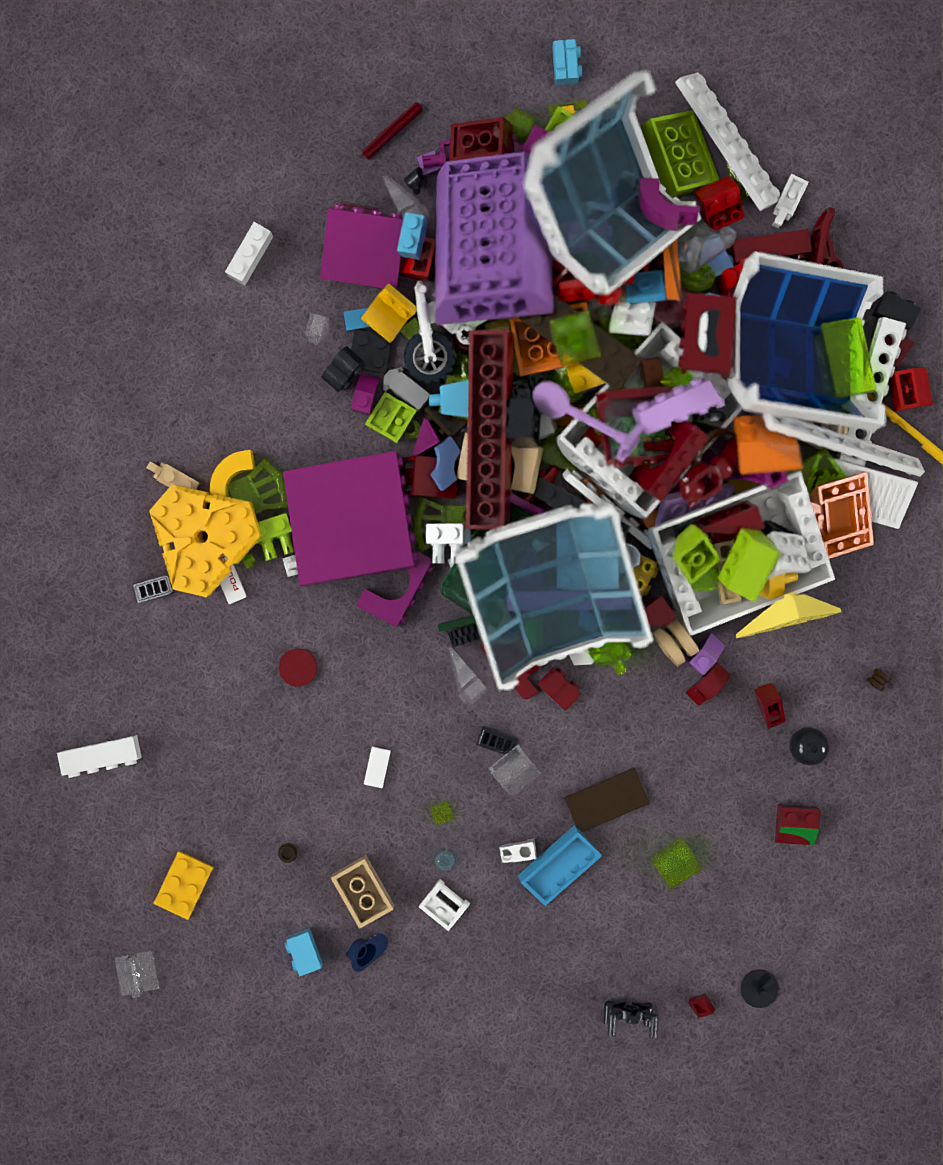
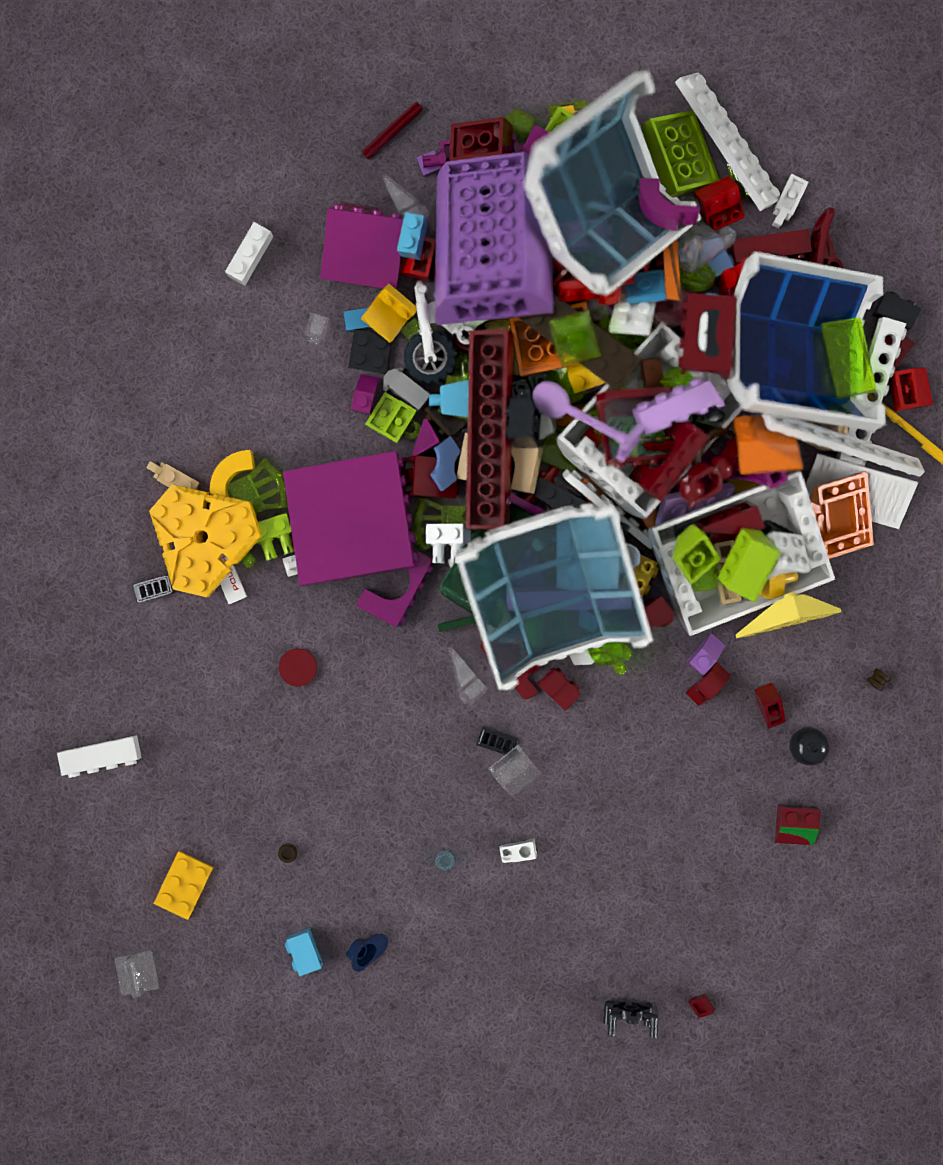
black brick [321,346,364,392] -> none
tan brick [331,855,394,929] -> none
white tile [364,746,391,788] -> none
black piece [404,167,427,195] -> none
white plate [419,879,470,931] -> none
clear neon green tile [429,801,454,826] -> none
black tyre [448,623,482,647] -> none
dark azure slope [518,825,602,906] -> none
medium azure brick [552,39,582,85] -> none
dark brown tile [564,768,650,832] -> none
clear neon green slope [649,837,702,890] -> none
tan wheel [652,617,699,667] -> none
black shield [740,969,779,1008] -> none
clear neon green tile [793,447,847,495] -> none

